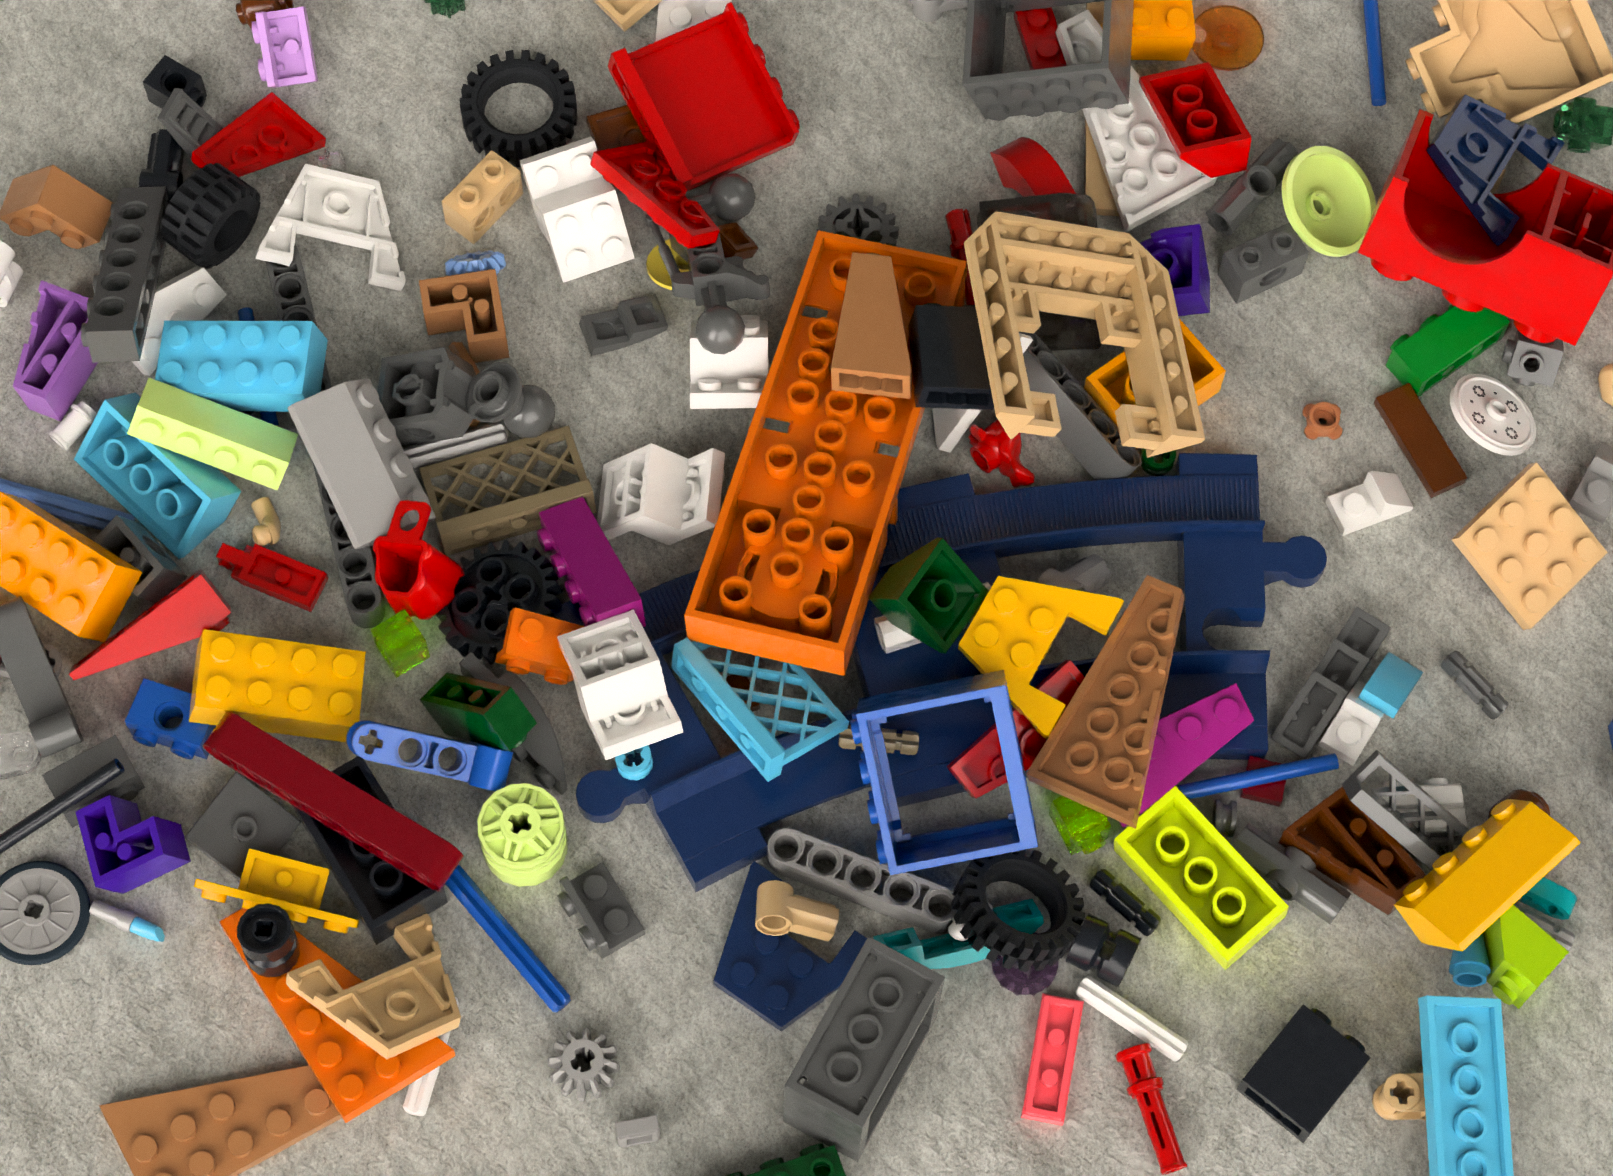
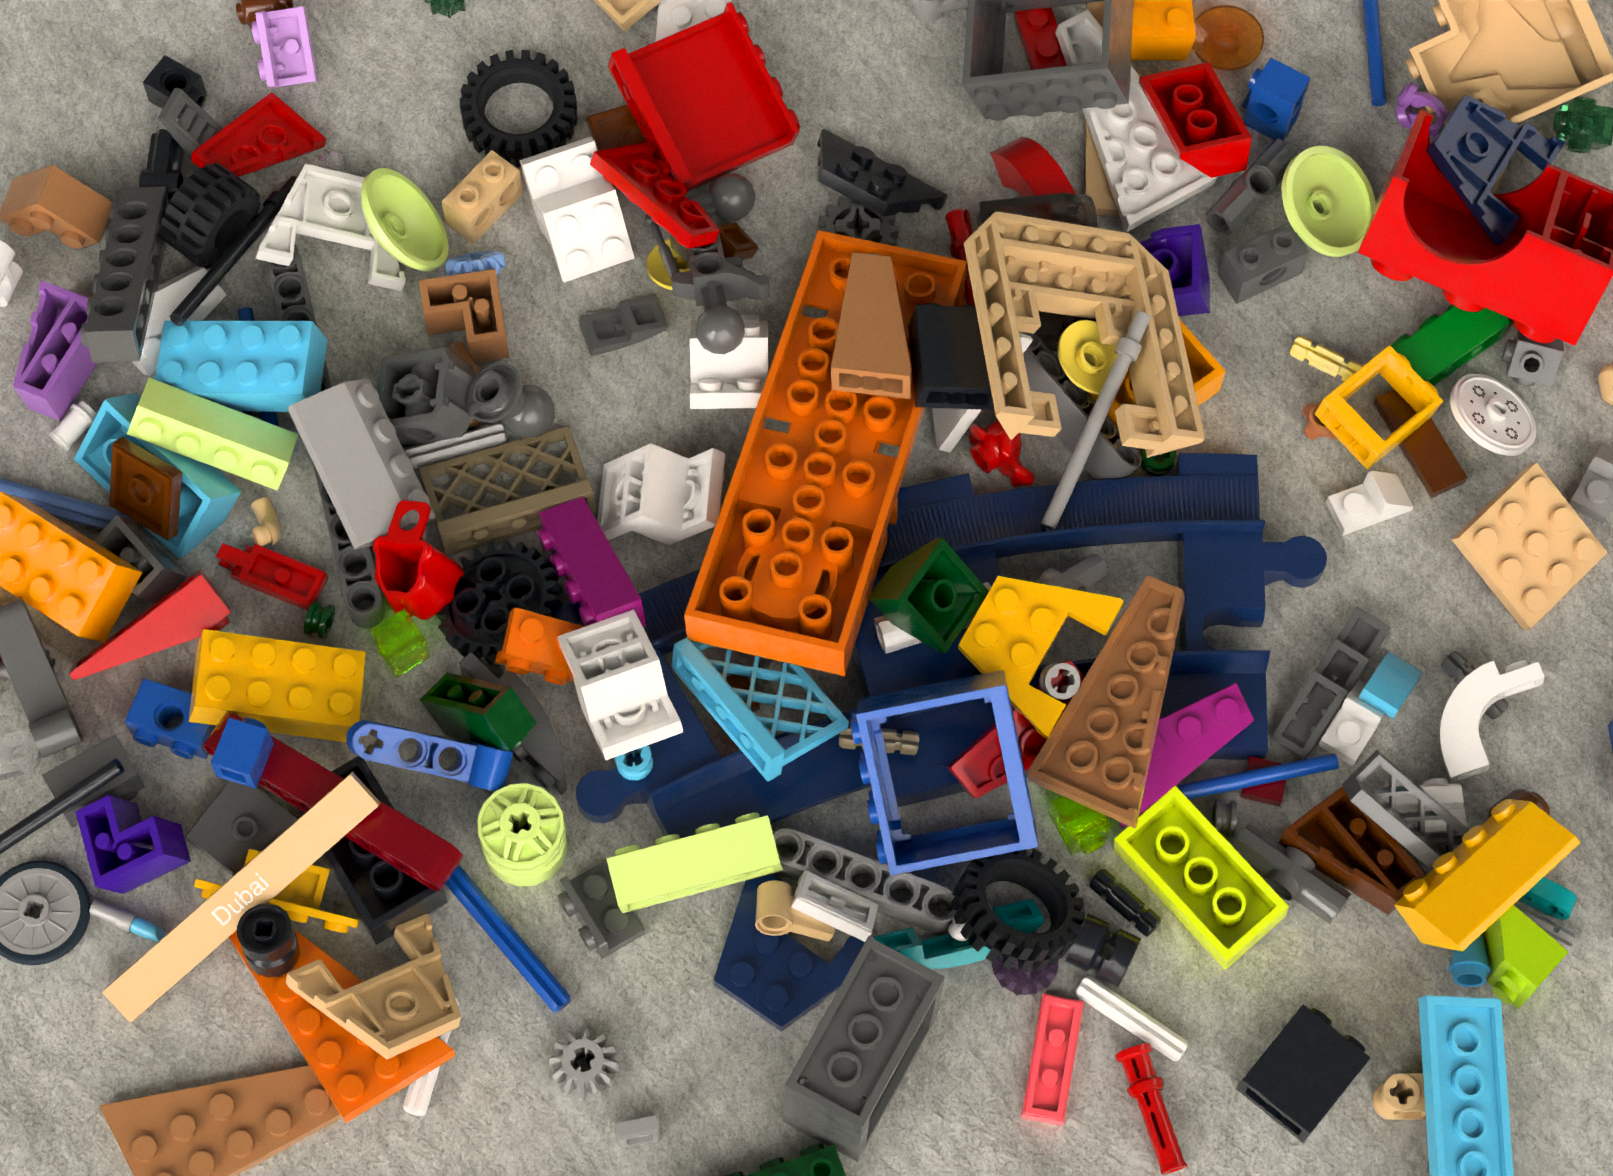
none -> tile [102,772,381,1023]
none -> reddish brown plate [109,436,182,541]
none -> black bar [170,176,298,326]
none -> blue brick [211,718,274,789]
none -> dark green bush [304,600,335,640]
none -> yellowish green dish [361,168,449,271]
none -> yellowish green brick [606,813,783,913]
none -> white tile [791,870,879,942]
none -> black wing [817,129,948,216]
none -> light grey bush [1039,662,1080,700]
none -> light grey bar [1041,311,1151,530]
none -> light yellow dish [1058,320,1128,394]
none -> blue brick [1242,58,1311,141]
none -> light yellow axle [1290,336,1363,382]
none -> yellow window [1314,345,1443,470]
none -> medium lavender piece [1396,82,1449,137]
none -> white arch [1440,660,1545,784]

